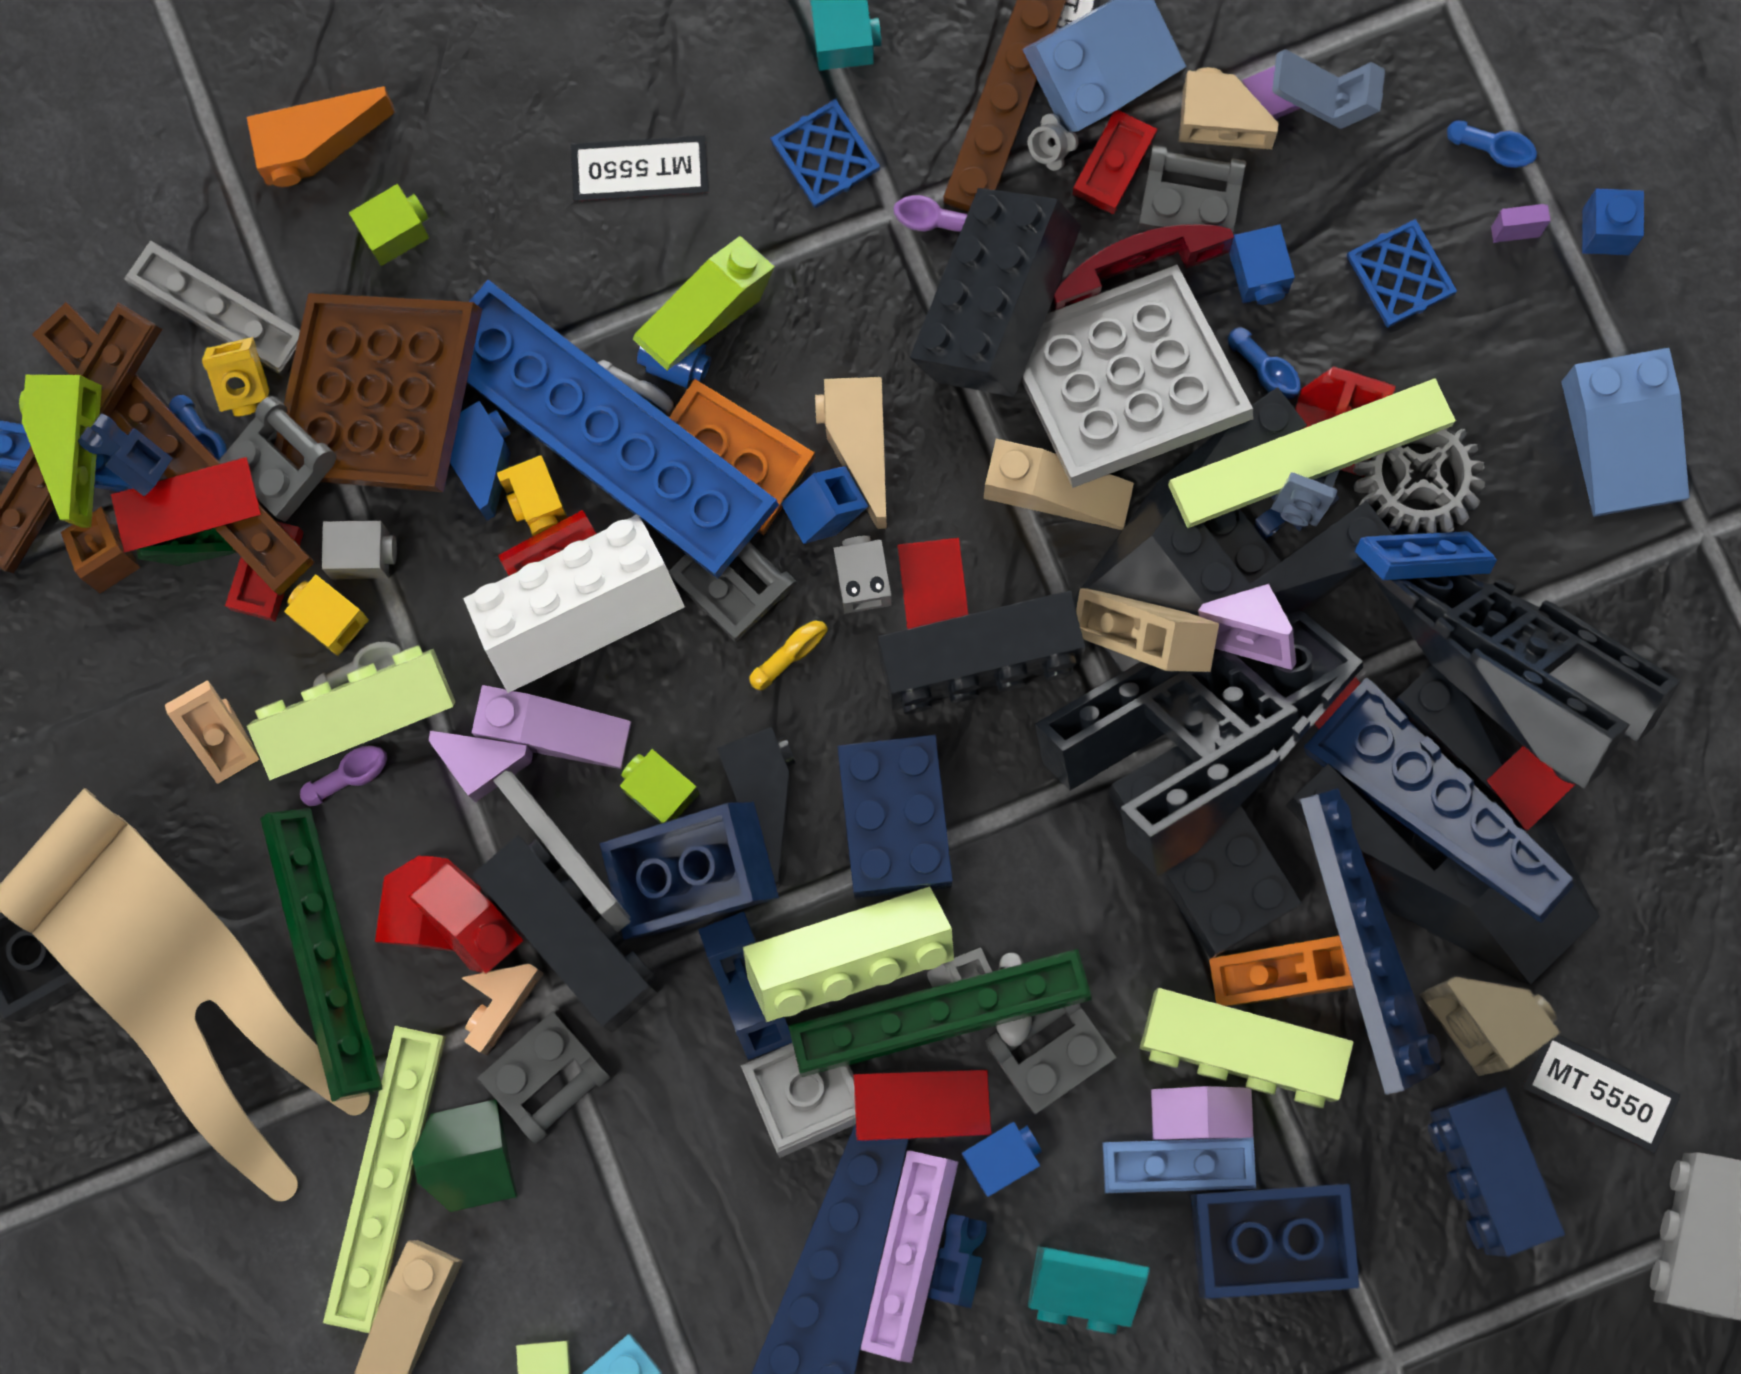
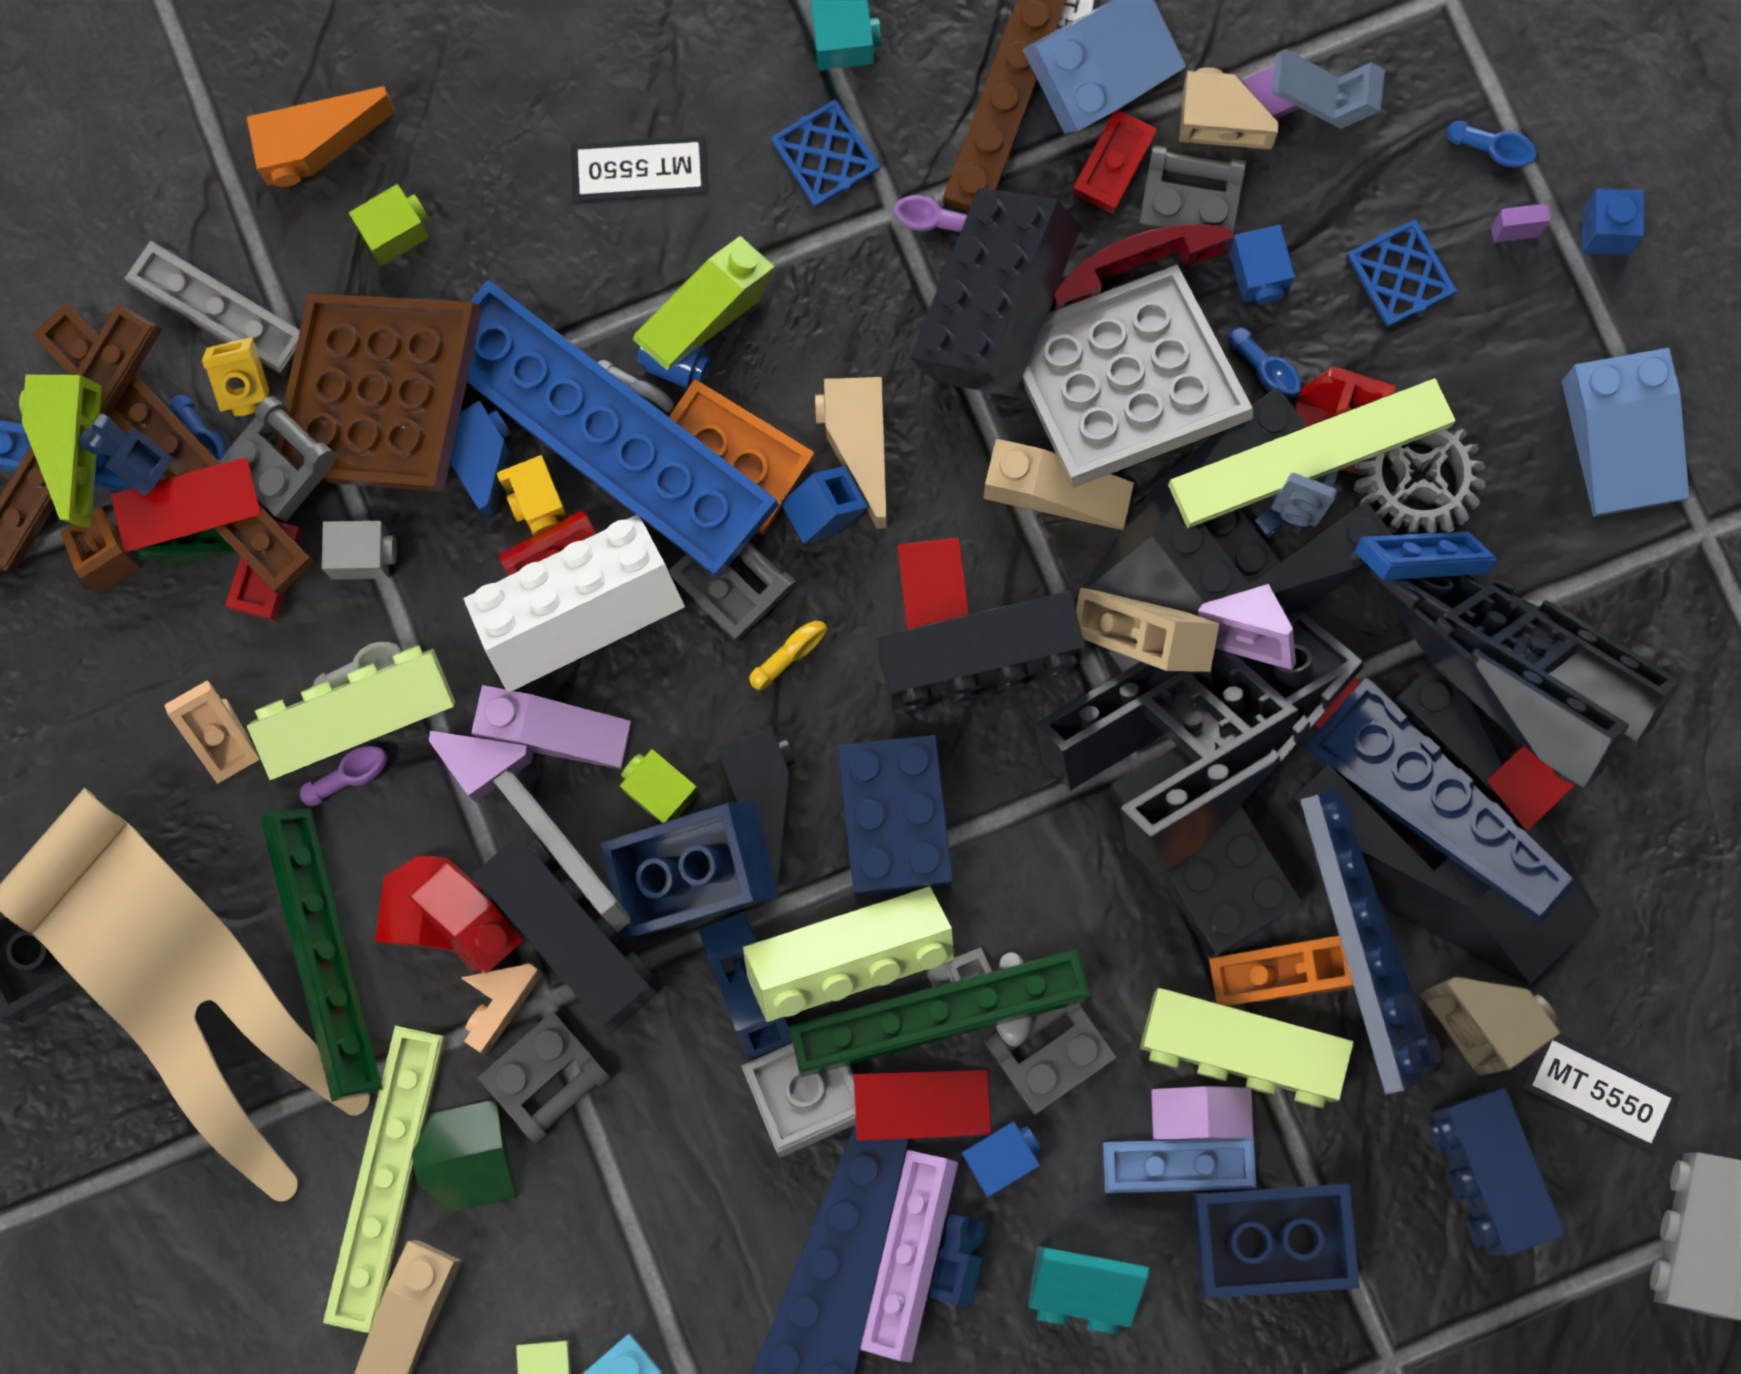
yellow brick [284,574,369,656] -> none
light grey brick [834,536,892,614] -> none
light grey plate [1027,113,1078,170] -> none

